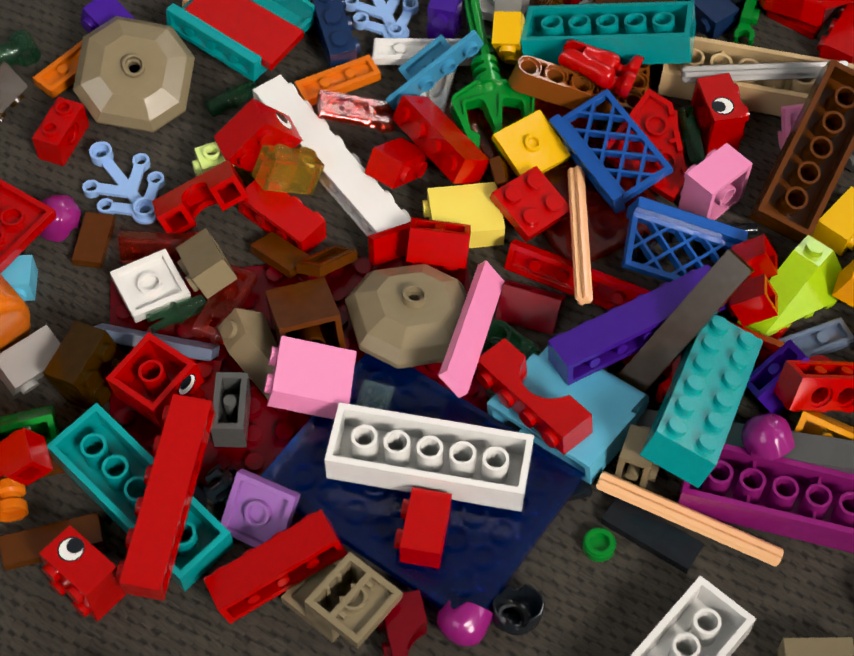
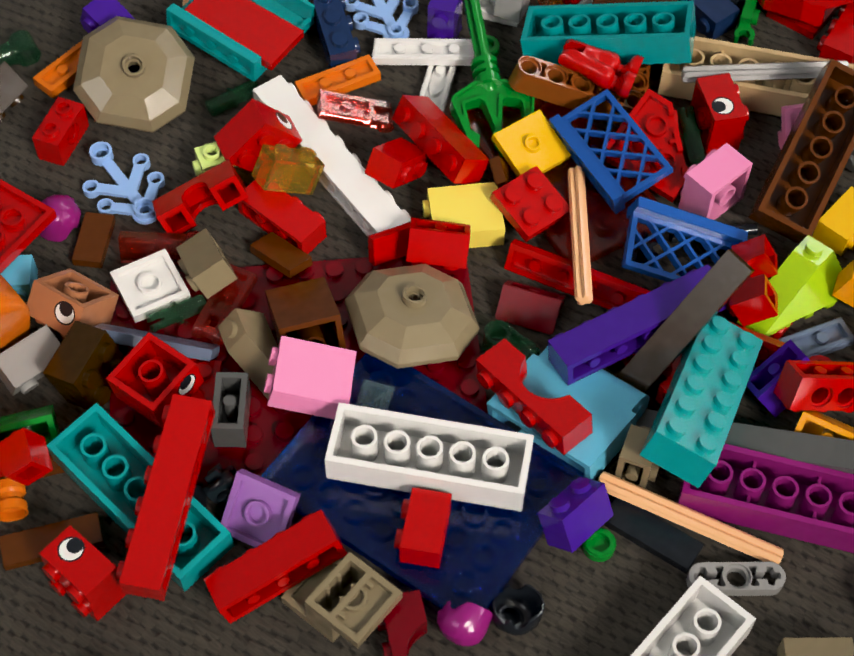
reddish brown tile [296,245,358,277] -> none
dark azure bracket [386,30,484,110] -> none
bright pink tile [438,260,505,398] -> none
yellow brick [492,11,525,65] -> none
magenta hair [741,413,795,461] -> none
none -> nougat brick [27,268,119,338]
none -> dark purple brick [538,476,614,553]
none -> light grey beam [686,562,786,596]

